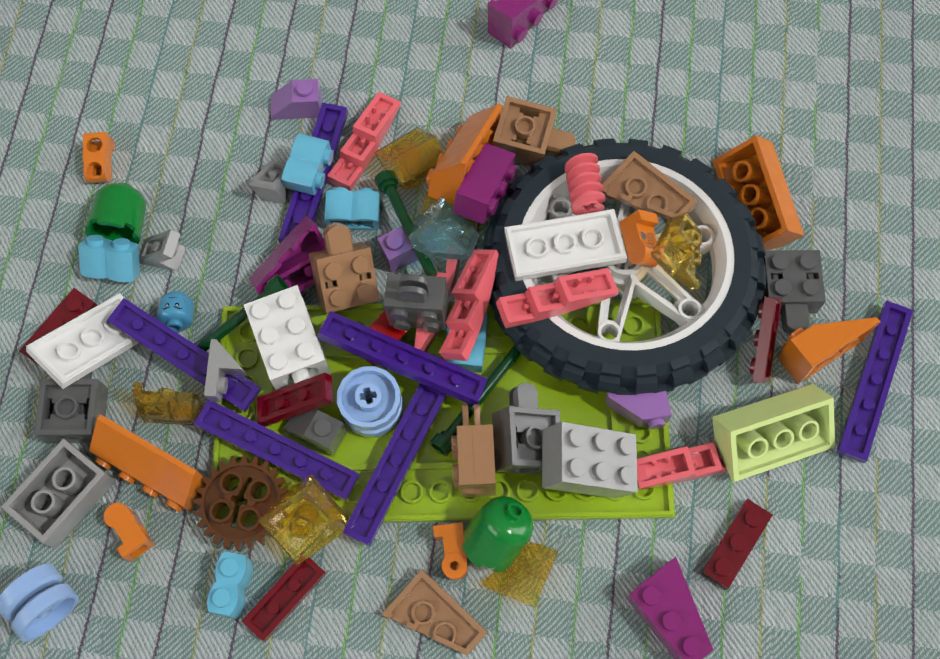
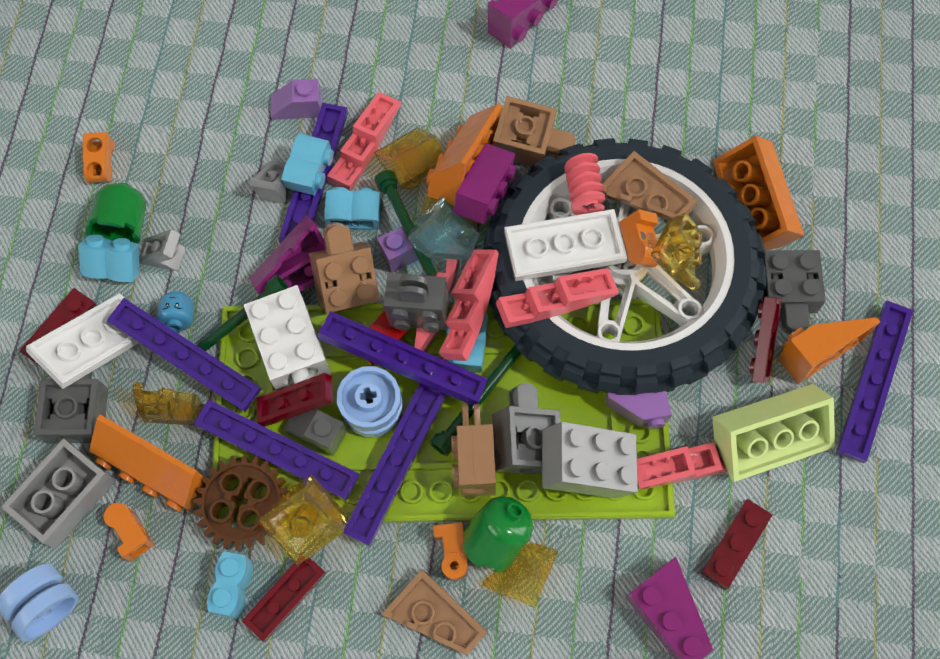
light grey slope [204,339,247,402] -> none

